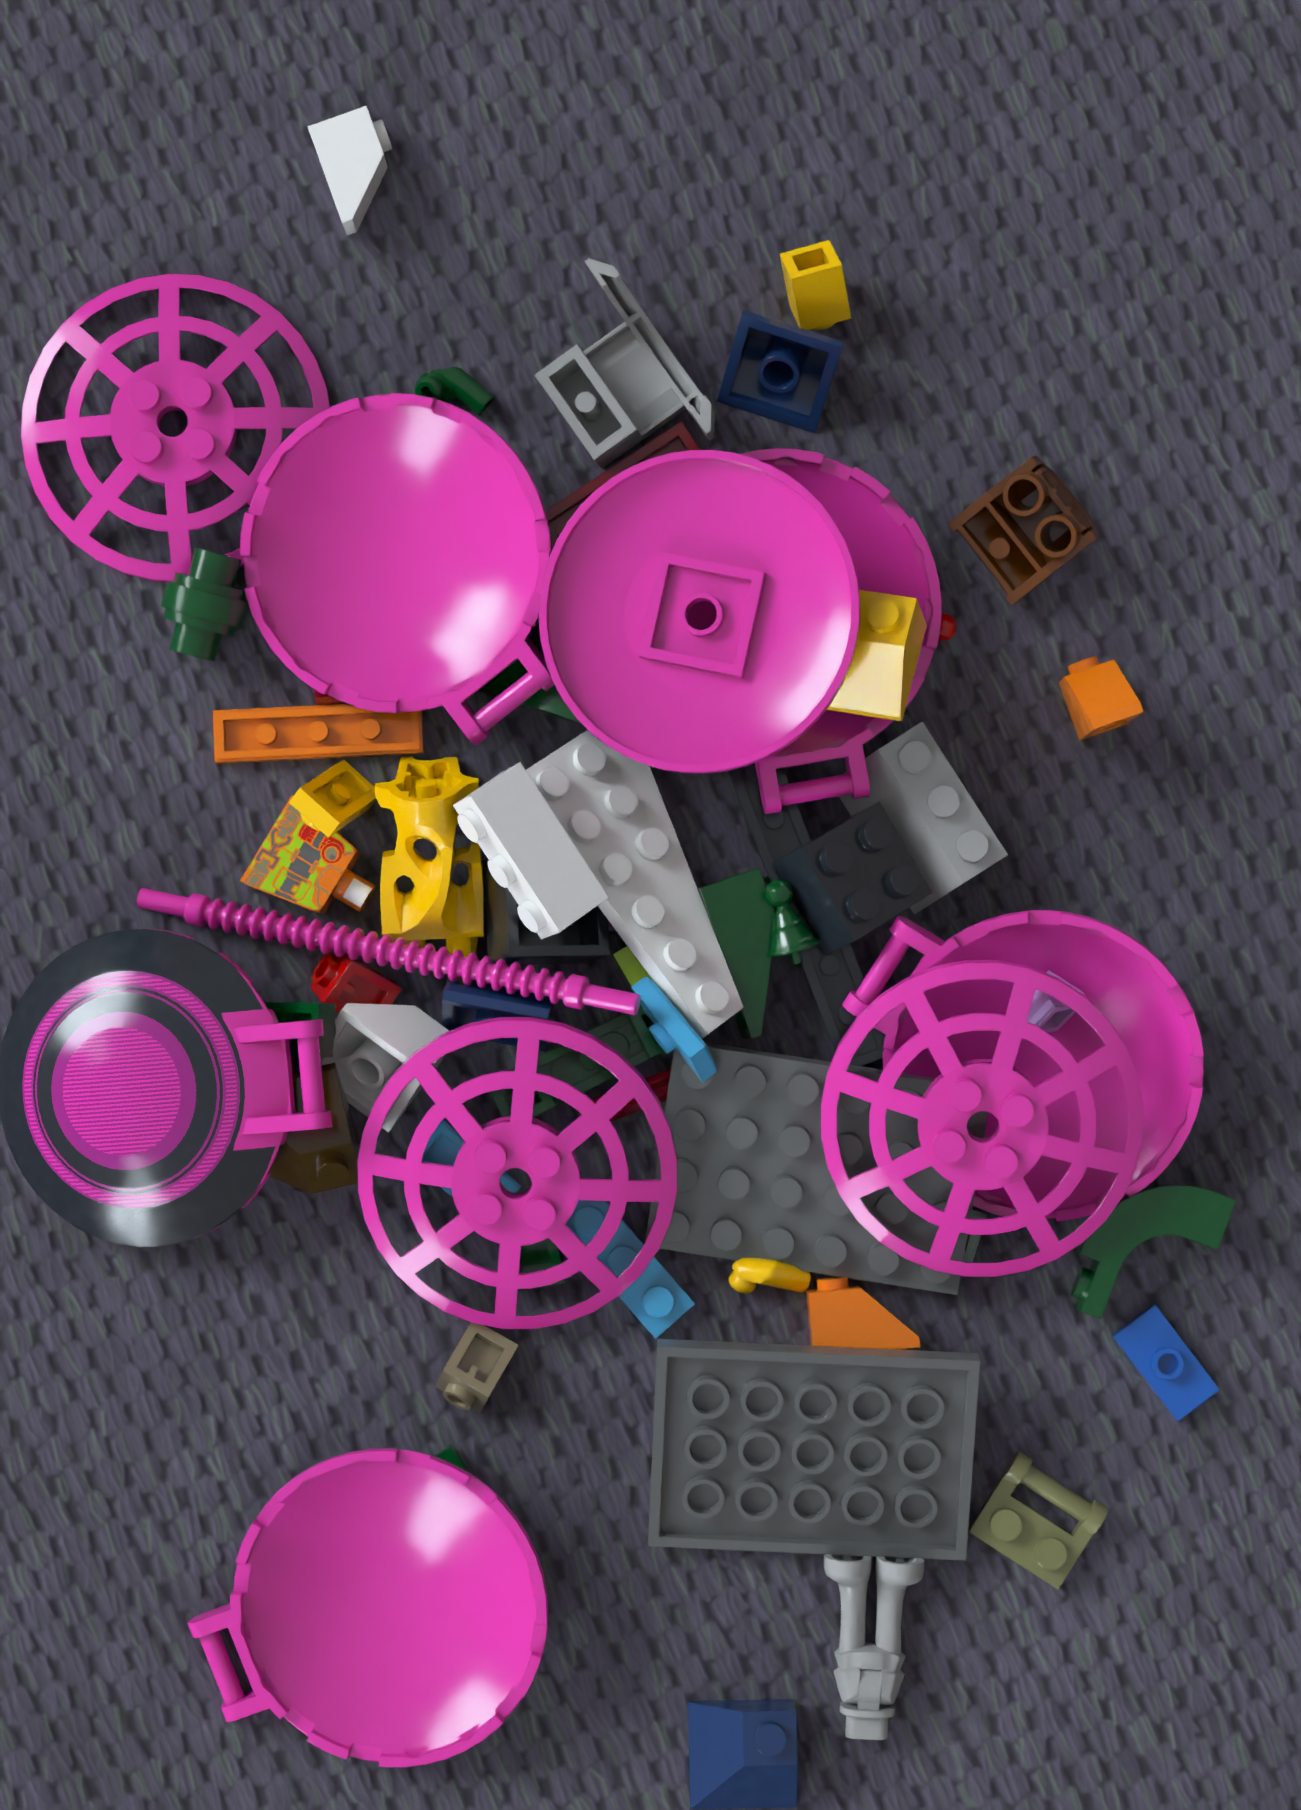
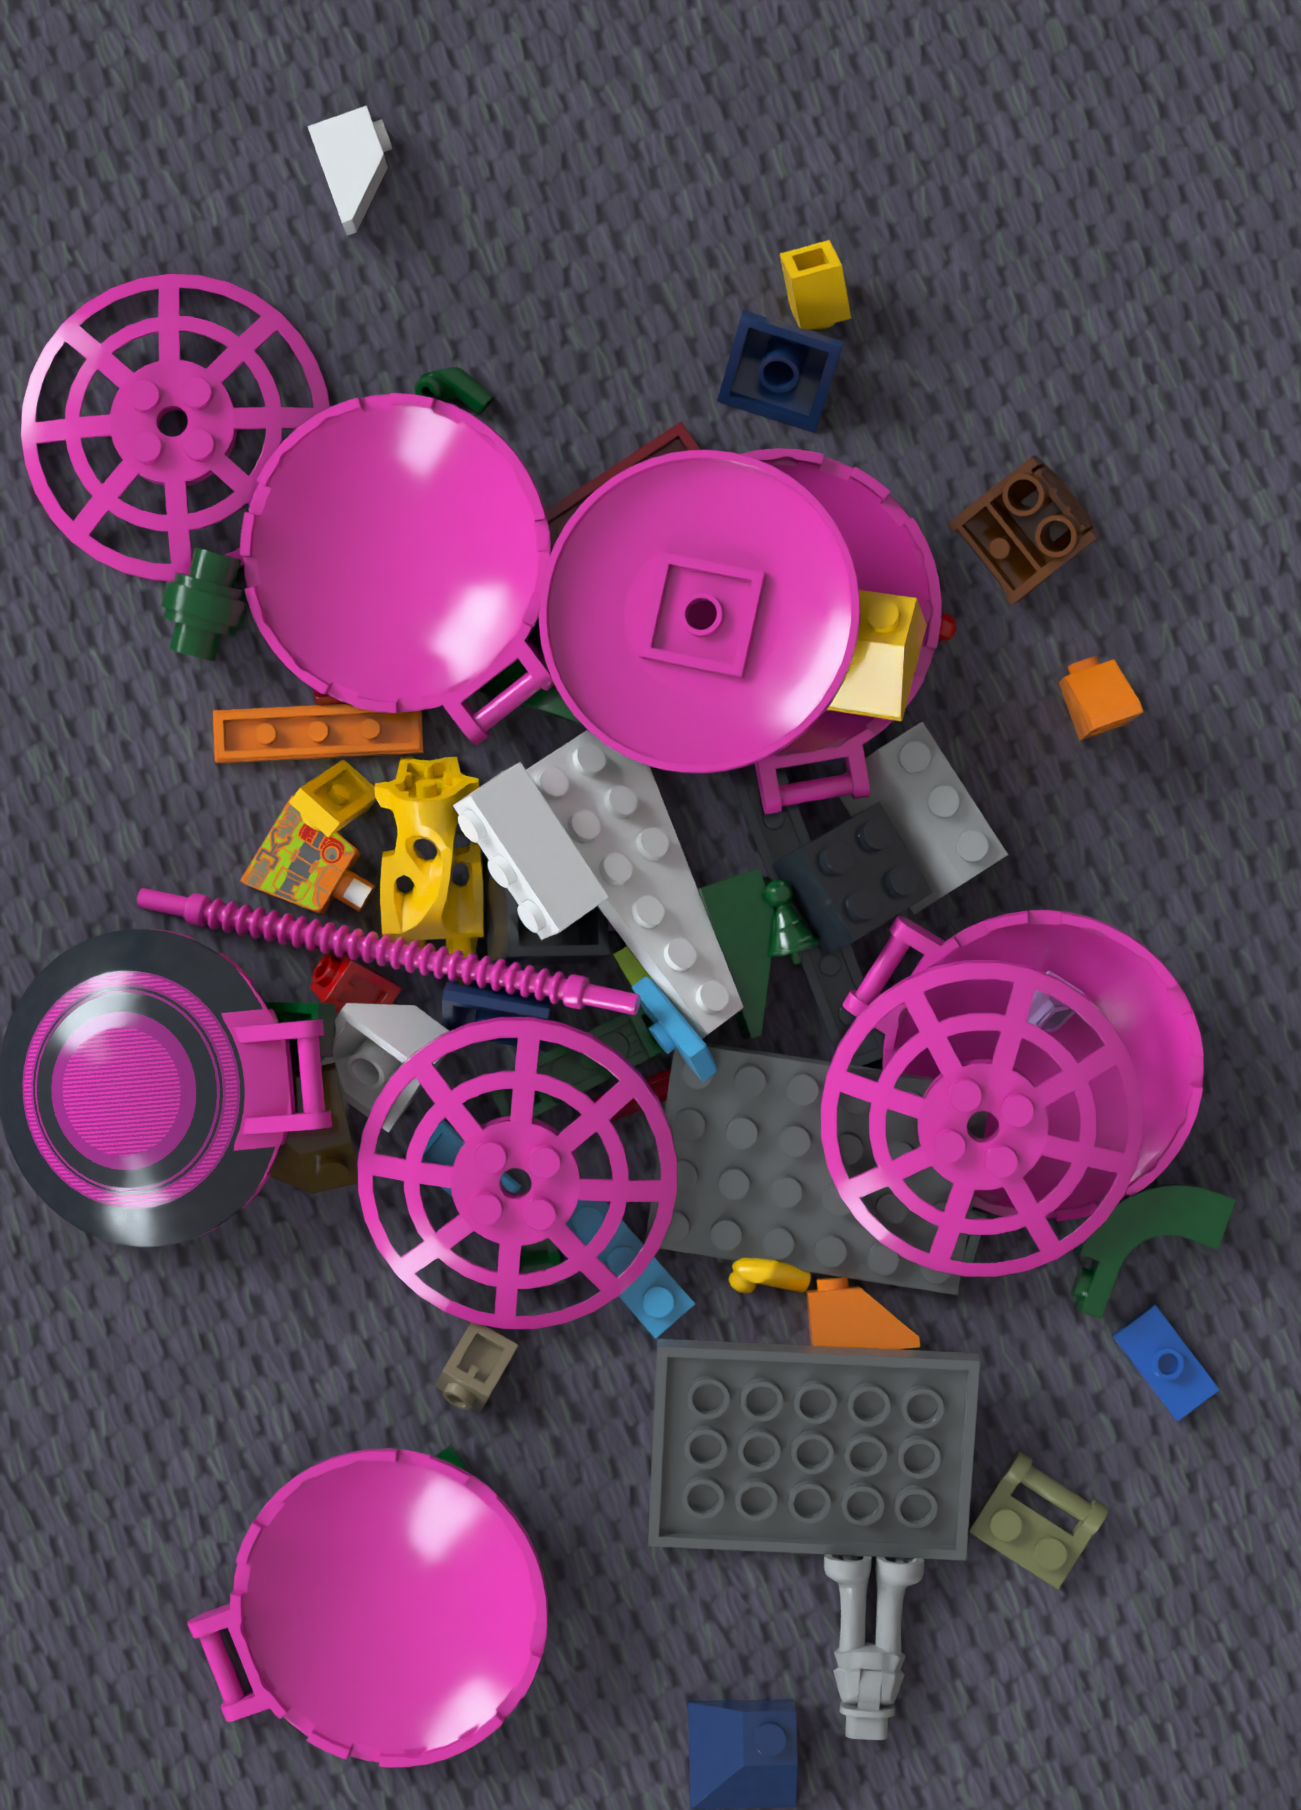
light grey piece [535,258,715,469] -> none

